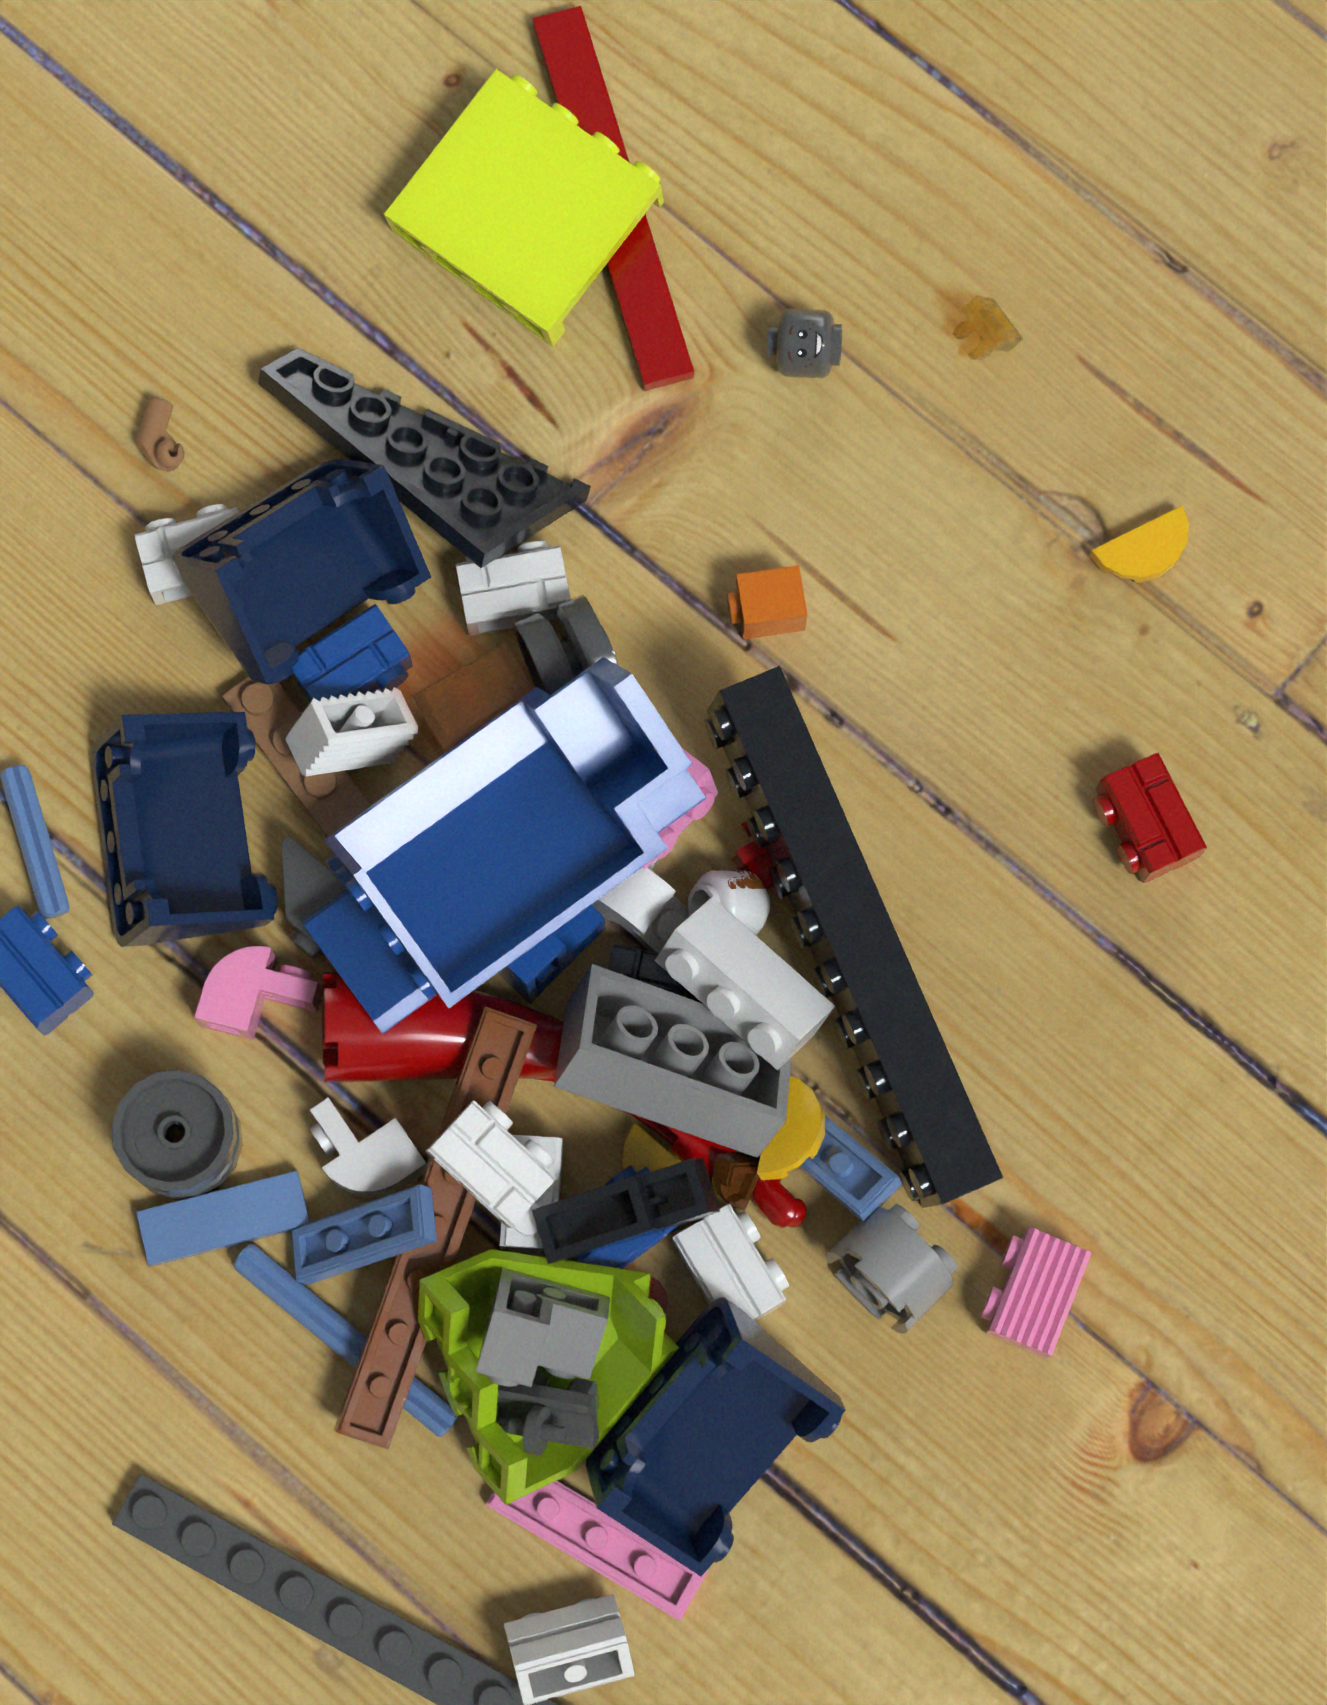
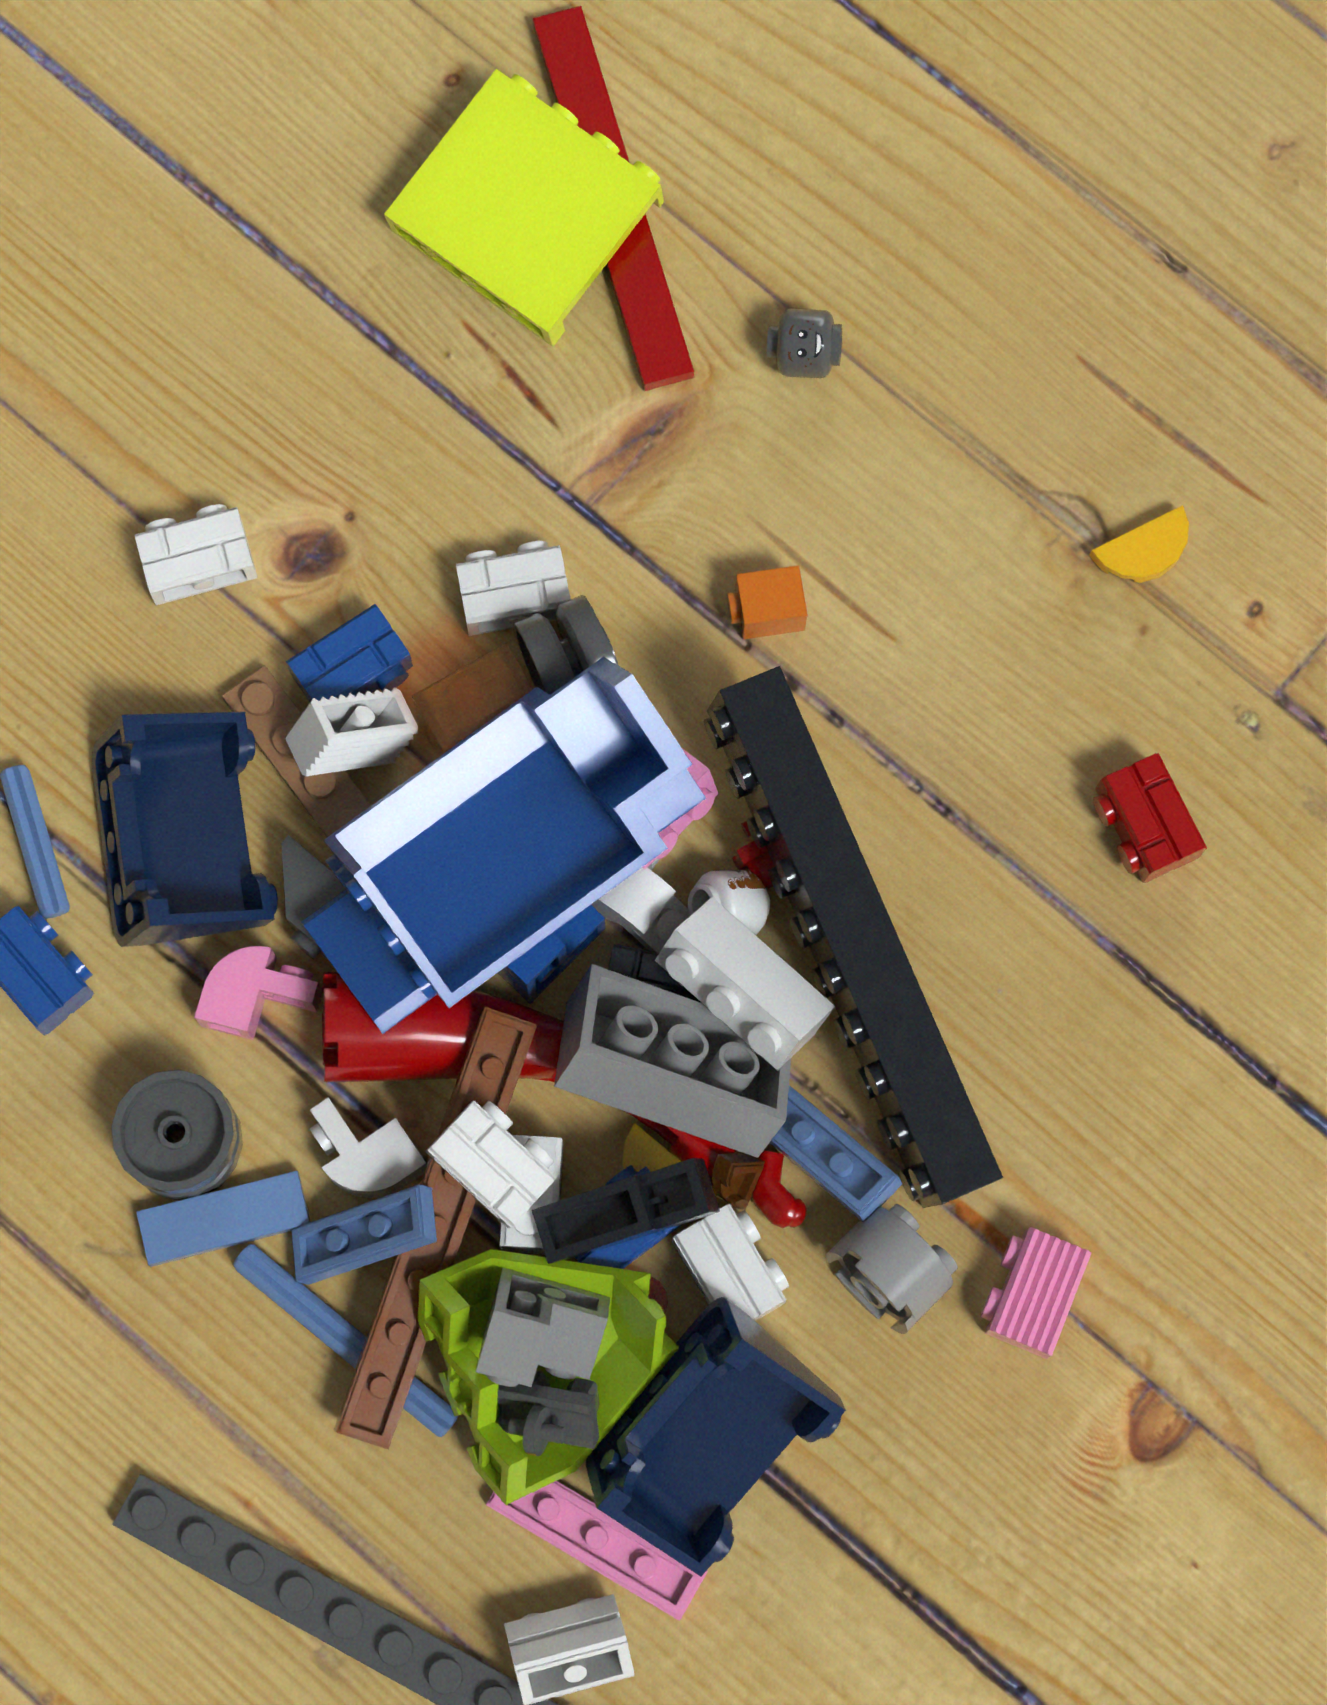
medium nougat arm [136,397,185,472] -> none
dark blue windscreen [172,459,431,684] -> none
black wing [258,348,591,568] -> none
yellow tile [757,1075,825,1181] -> none
clear yellow tile [953,295,1024,360] -> none

